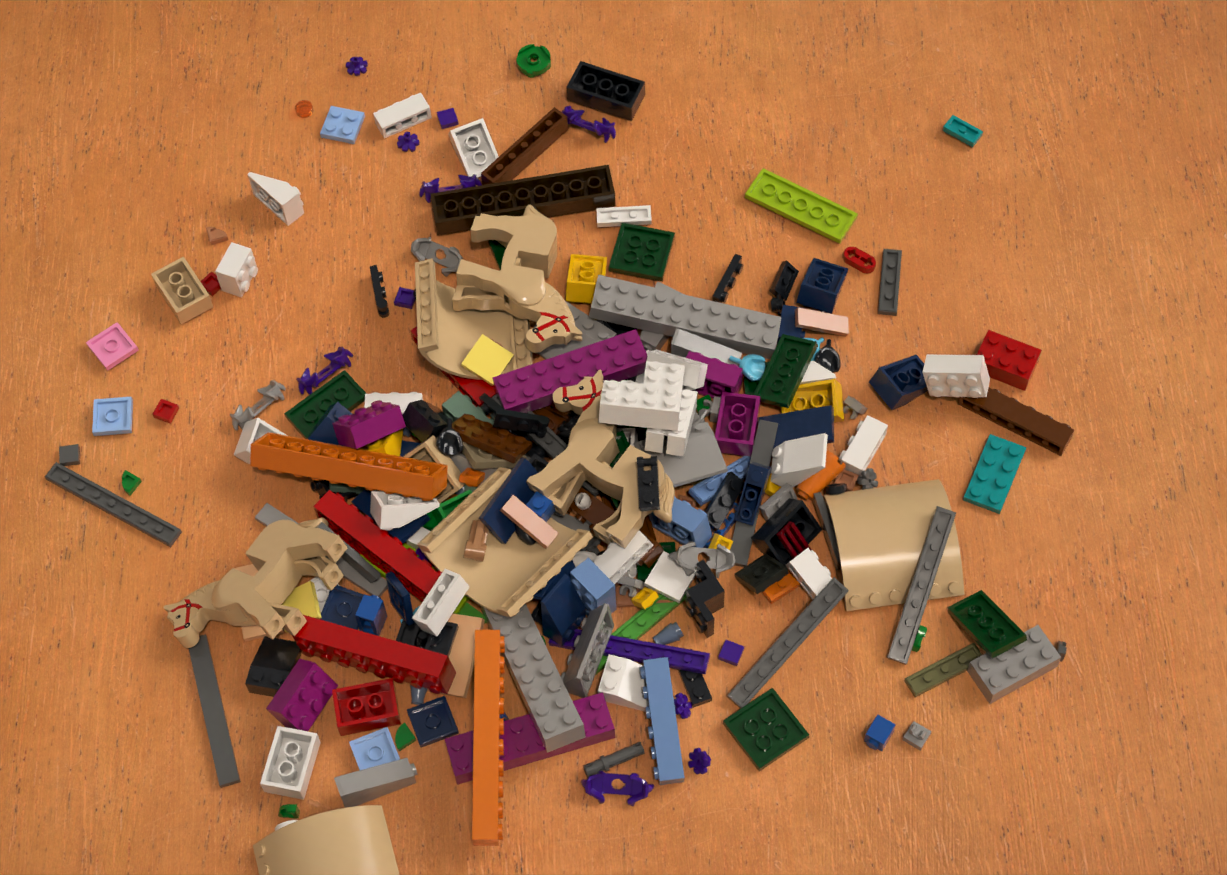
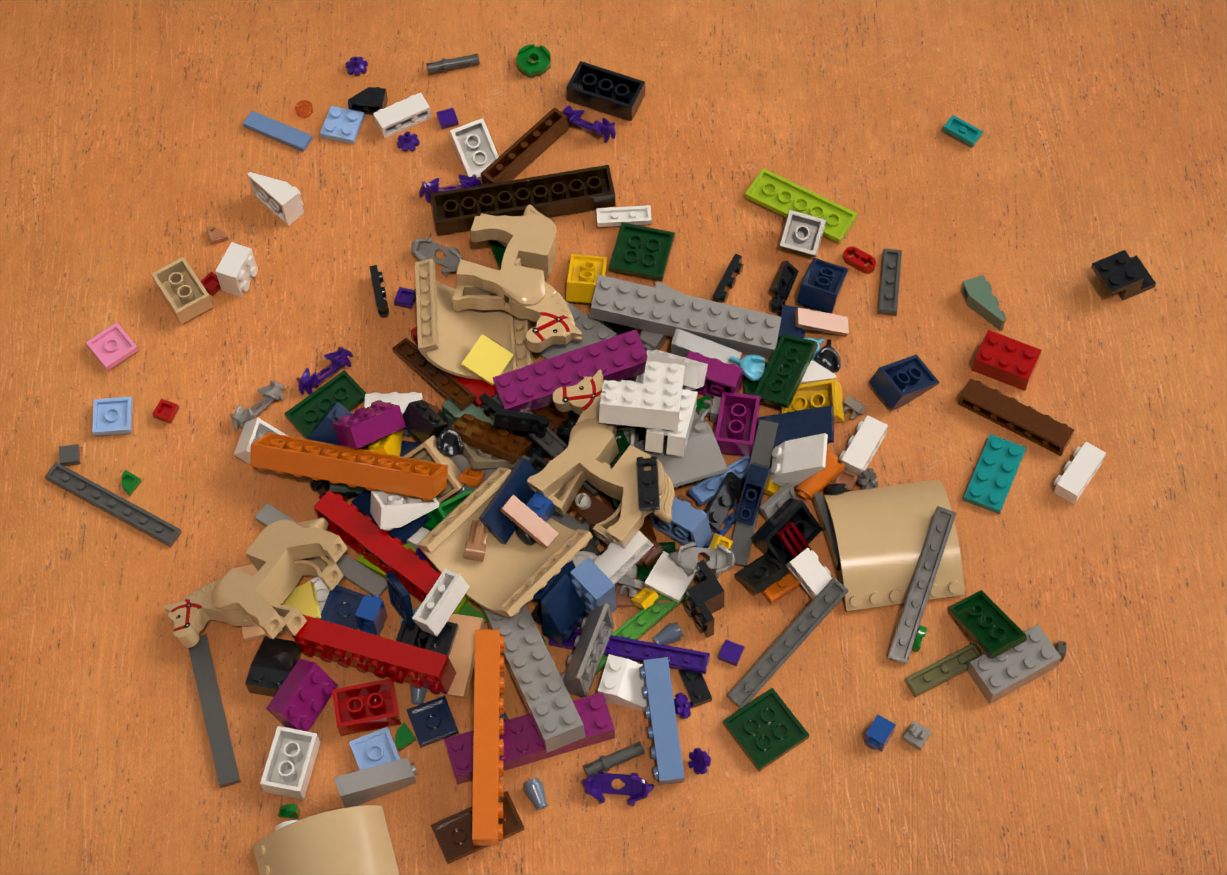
dark grey tile [315,522,381,583] -> none
white brick [922,354,990,398] -> none
none -> medium blue tile [243,111,313,152]
none -> black slope [348,87,388,115]
none -> reddish brown tile [392,338,476,411]
none -> dark grey pin [426,53,480,74]
none -> reddish brown plate [431,791,525,864]
none -> sand blue cone [523,778,548,811]
none -> white brick [780,210,827,256]
none -> sand green slope [961,275,1006,331]
none -> white brick [1054,442,1106,504]
none -> black bracket [1091,250,1156,301]

